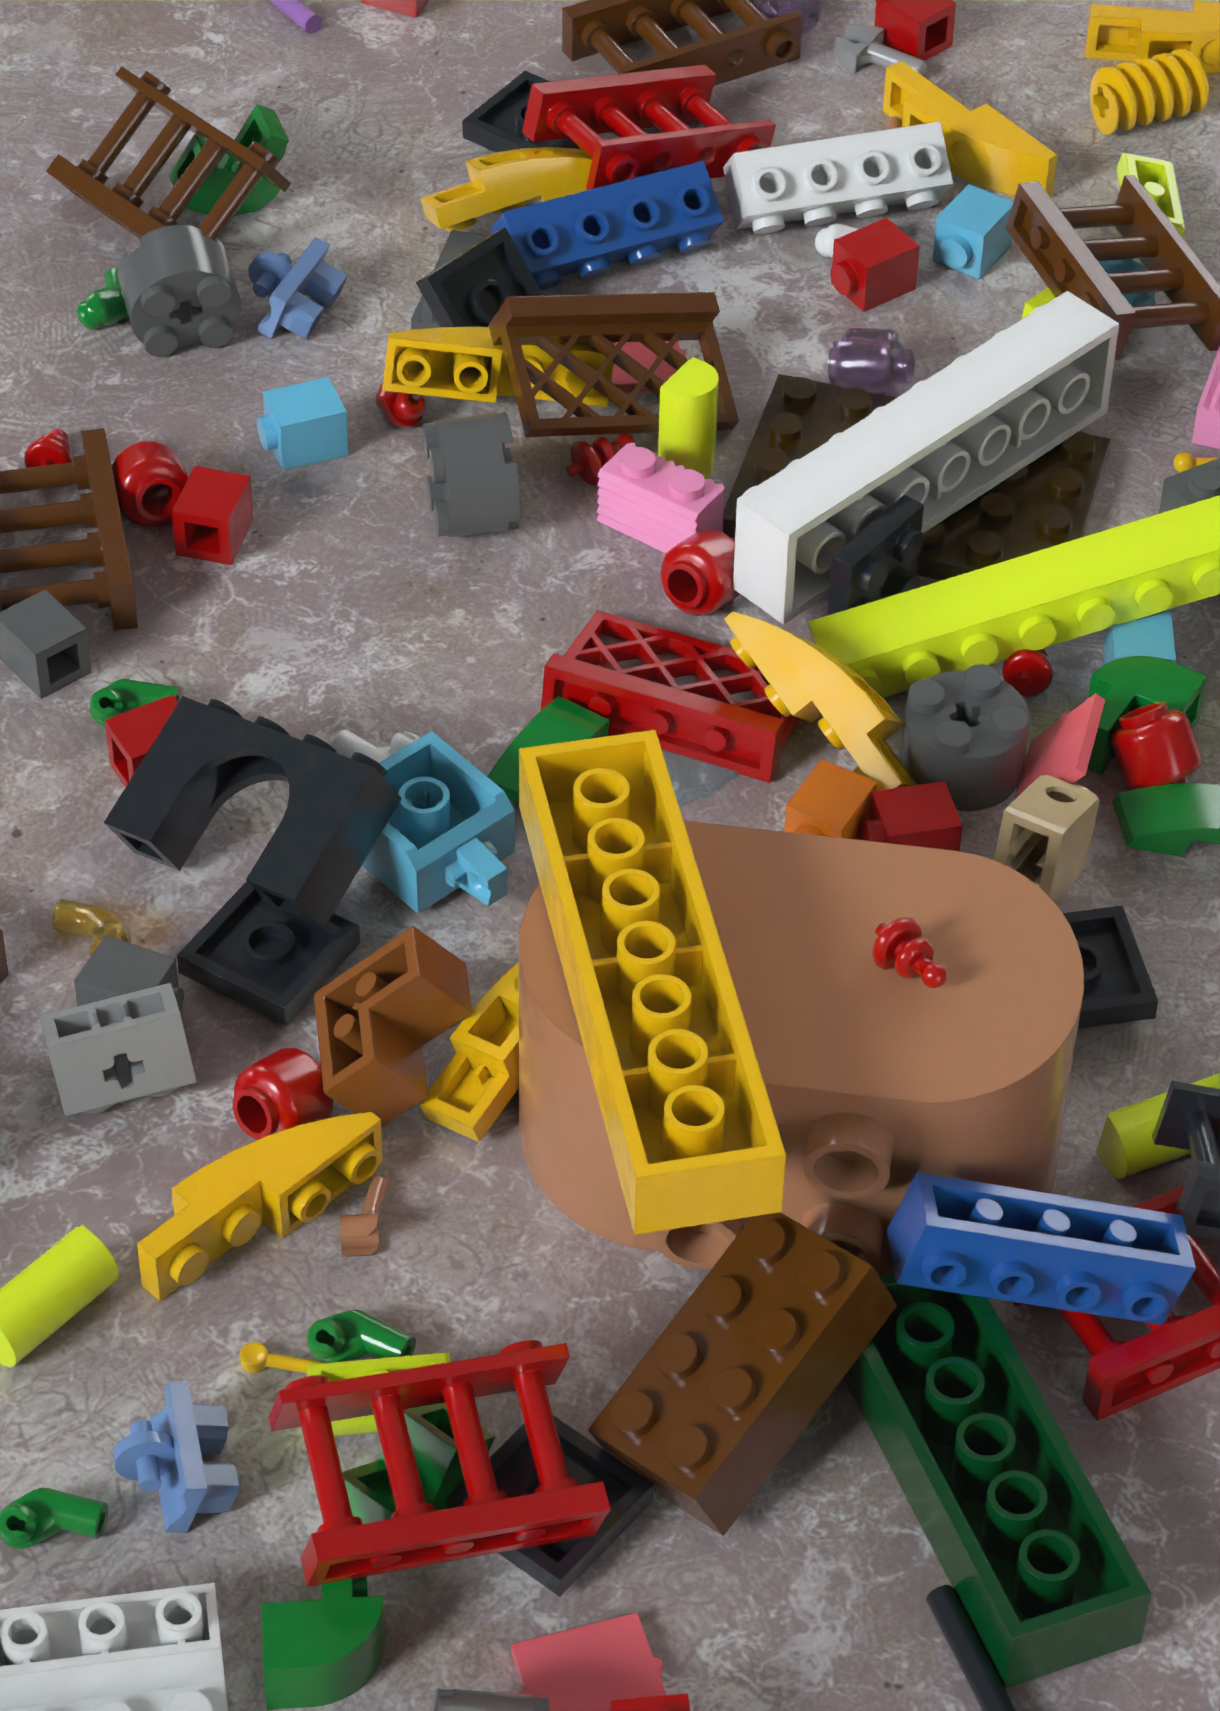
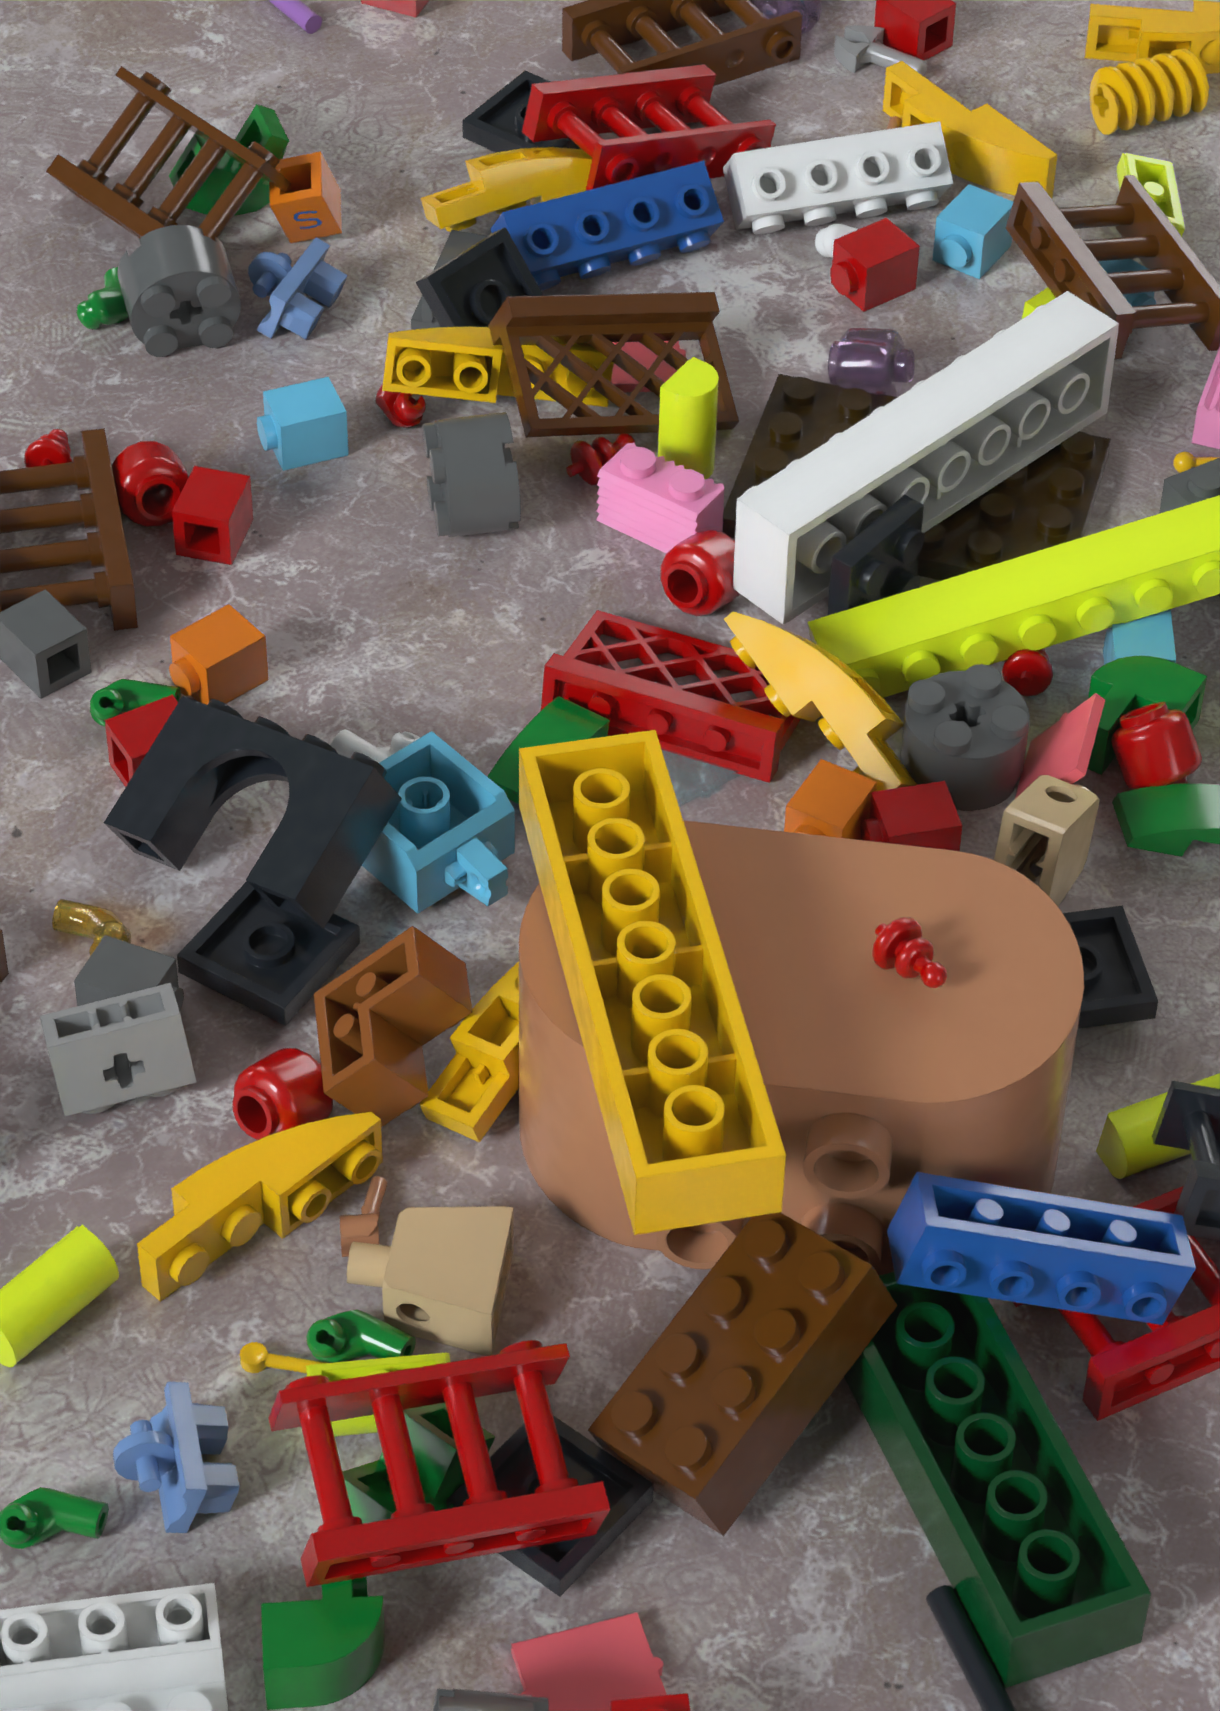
none -> orange brick [169,604,269,705]
none -> orange brick [269,151,342,243]
none -> tan torso [347,1206,514,1356]

